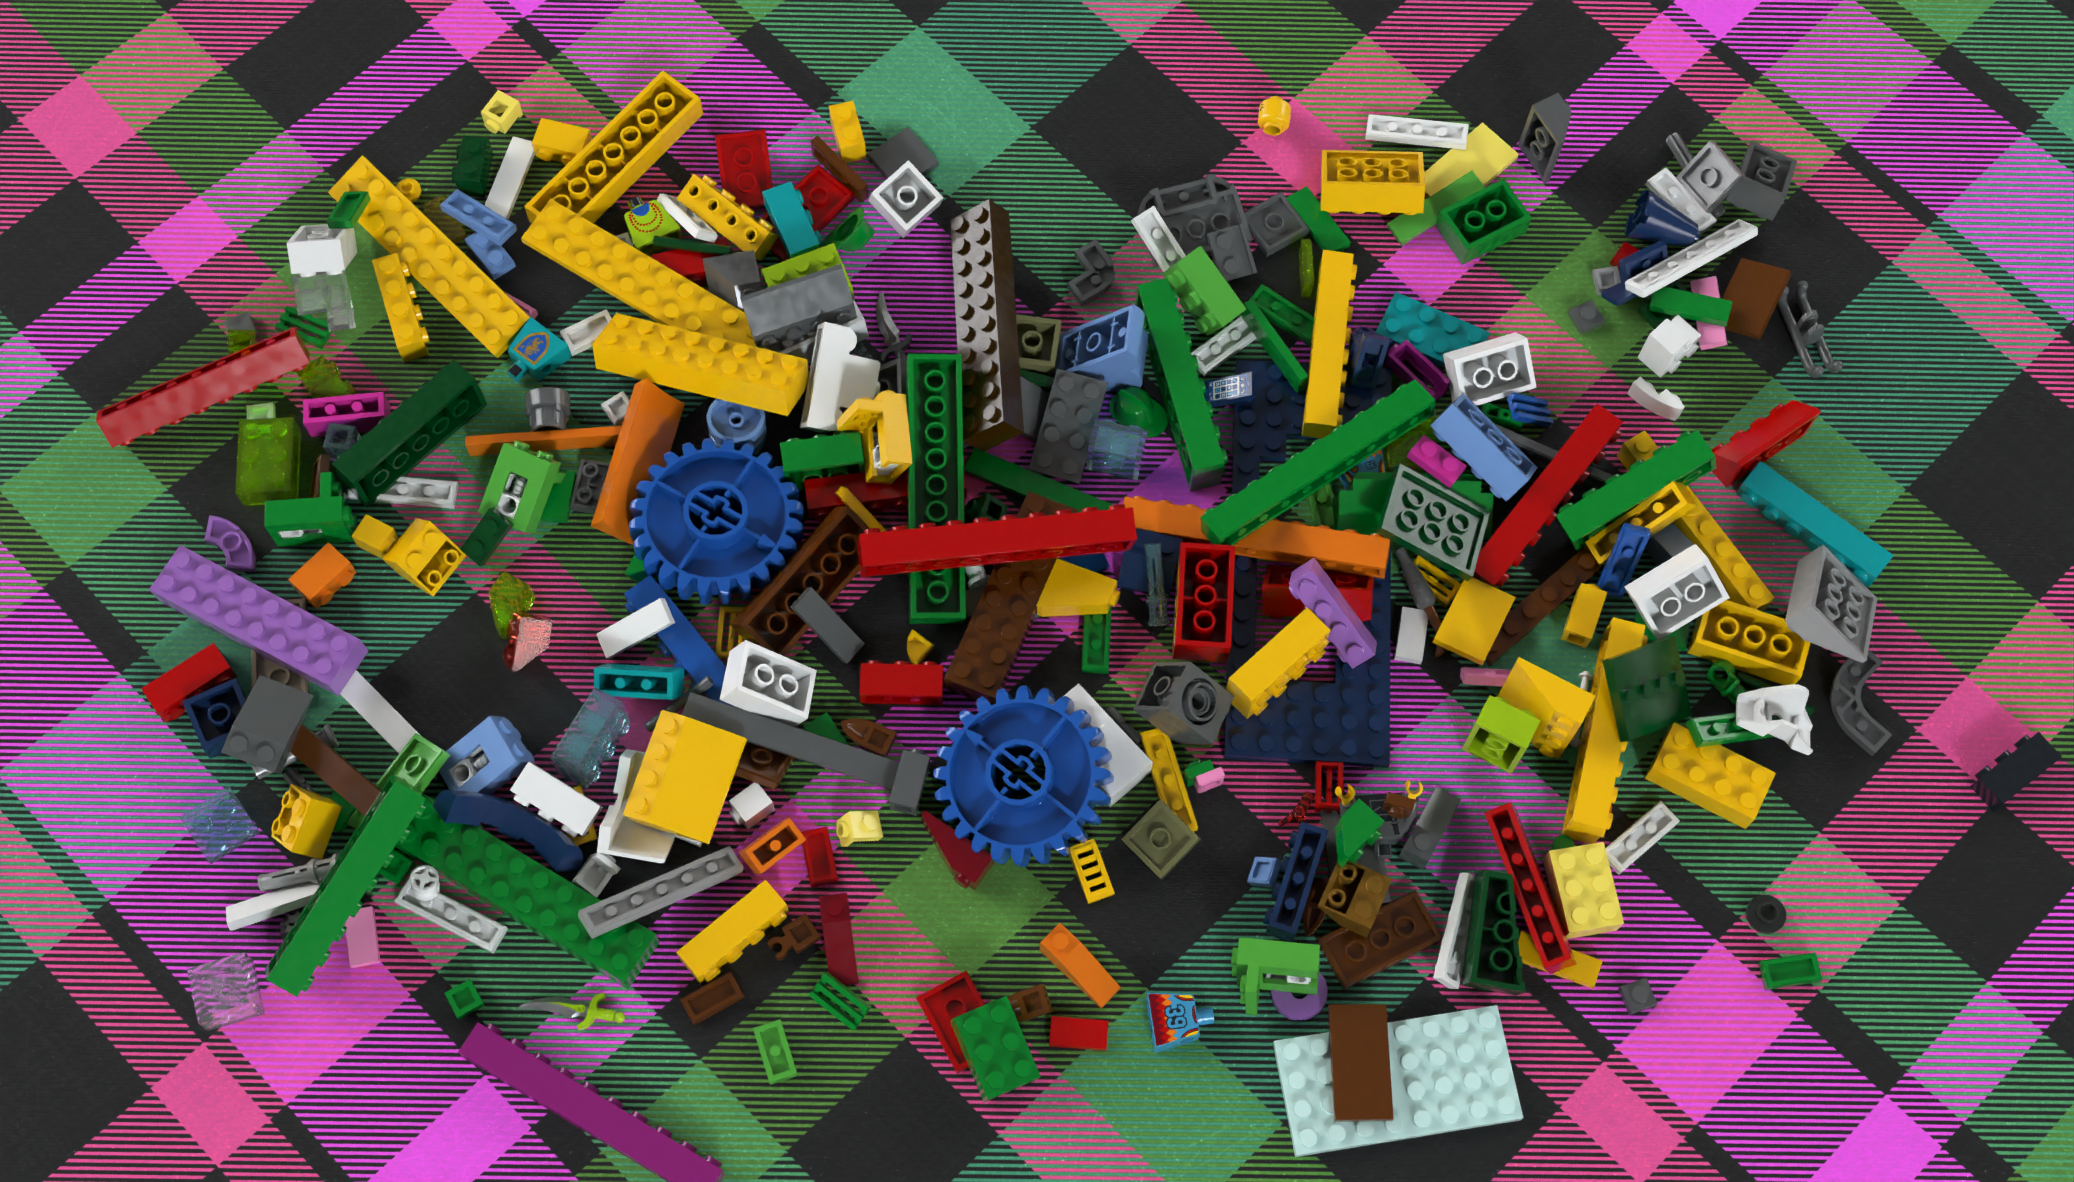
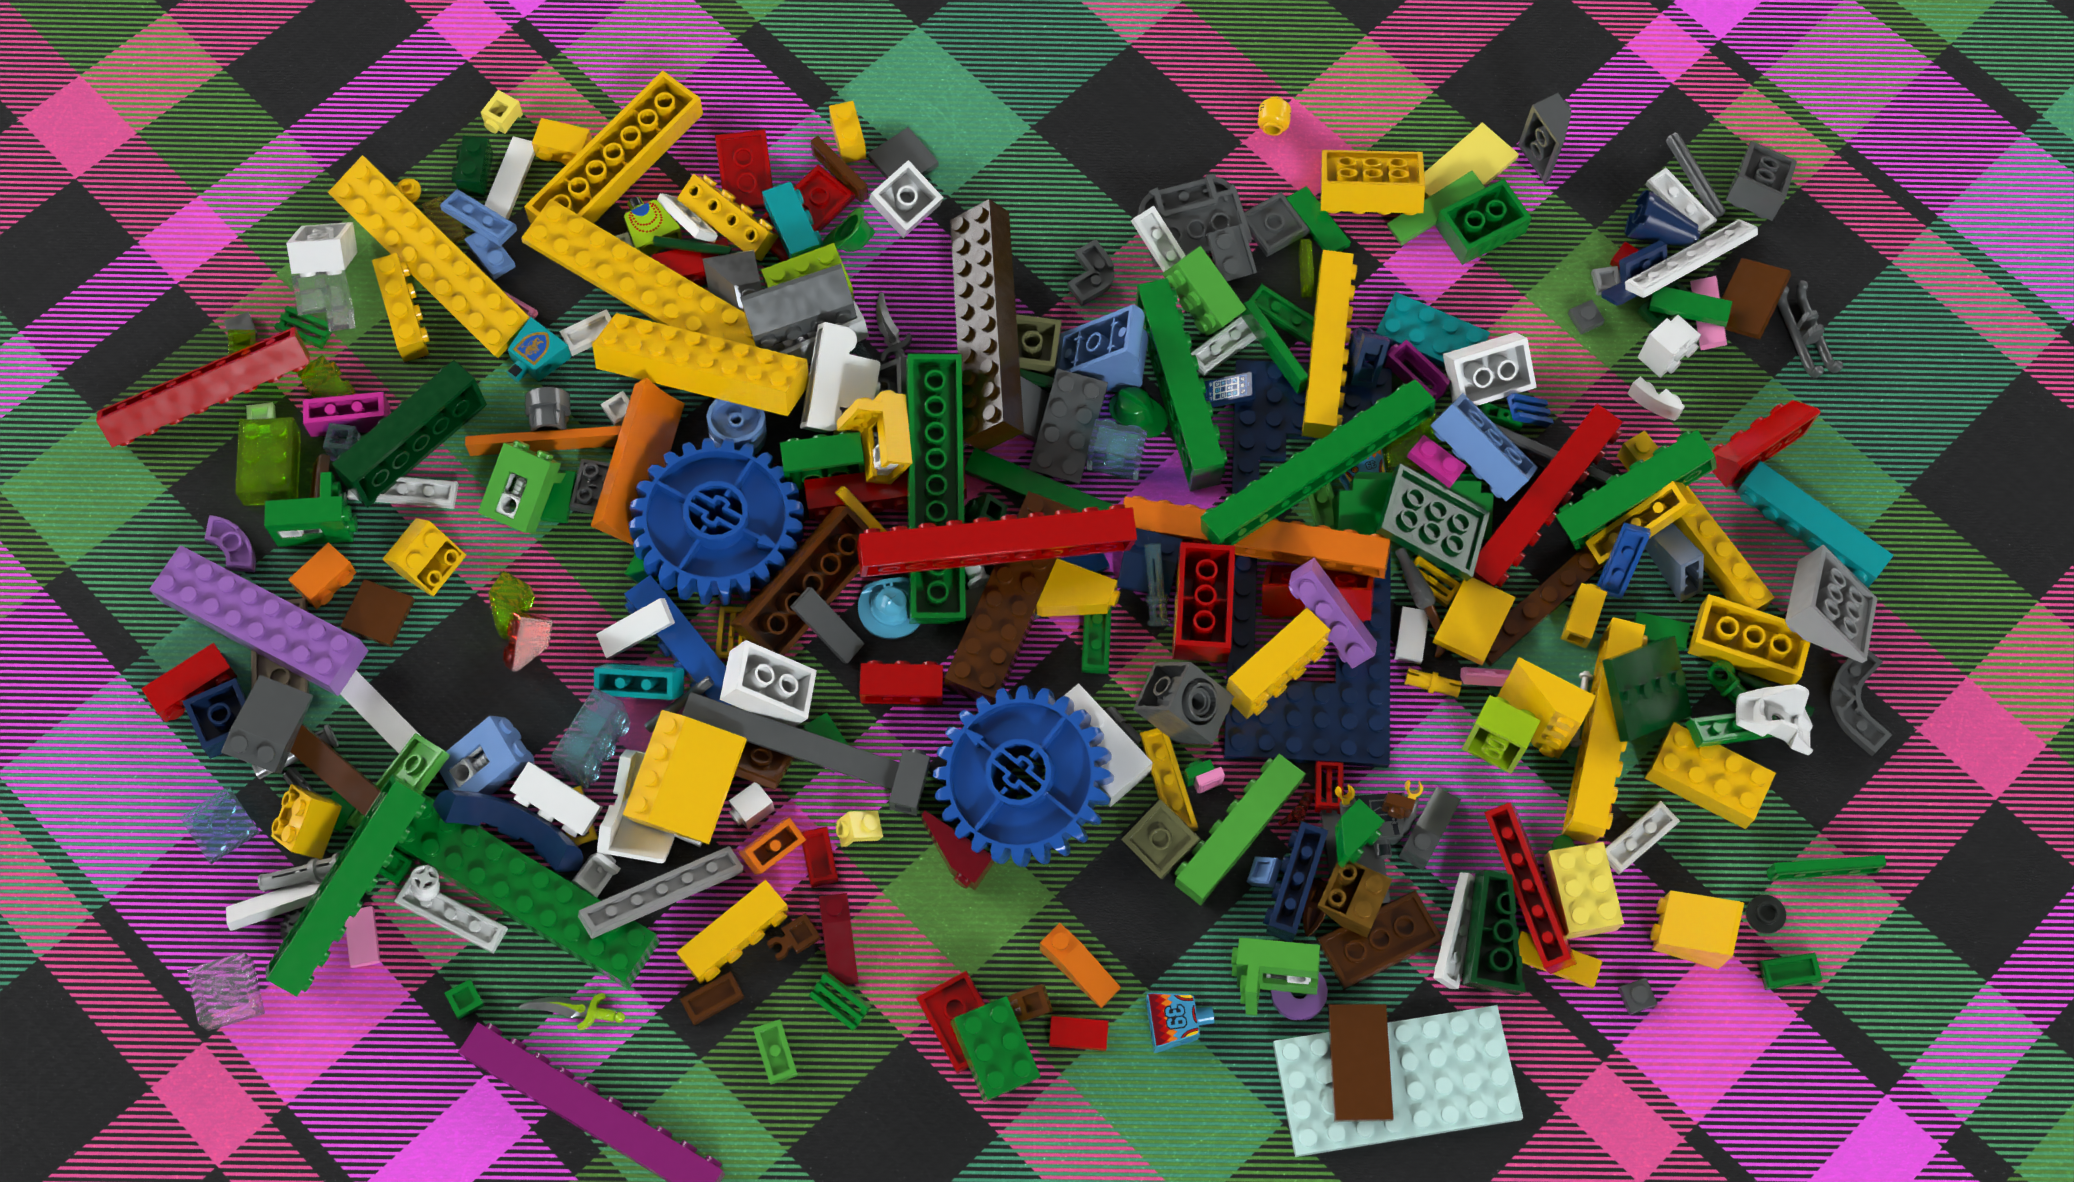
green tile [326,191,371,229] -> none
yellow brick [352,514,399,559] -> none
dark green plate [460,507,514,566] -> none
reddish brown plate [840,719,897,758] -> none
yellow tile [907,629,934,664] -> none
yellow slope [1069,839,1115,904] -> none
white tile [1365,114,1469,150] -> none
white brick [1624,544,1730,640] -> none
flat silver plate [1676,140,1745,213] -> none
black brick [1970,732,2062,812] -> none
none -> reddish brown tile [340,579,415,648]
none -> medium azure hat [858,577,920,639]
none -> bright green brick [1175,754,1305,906]
none -> yellow pin [1404,667,1462,698]
none -> yellow slope [1650,890,1744,970]
none -> green tile [1767,855,1886,881]

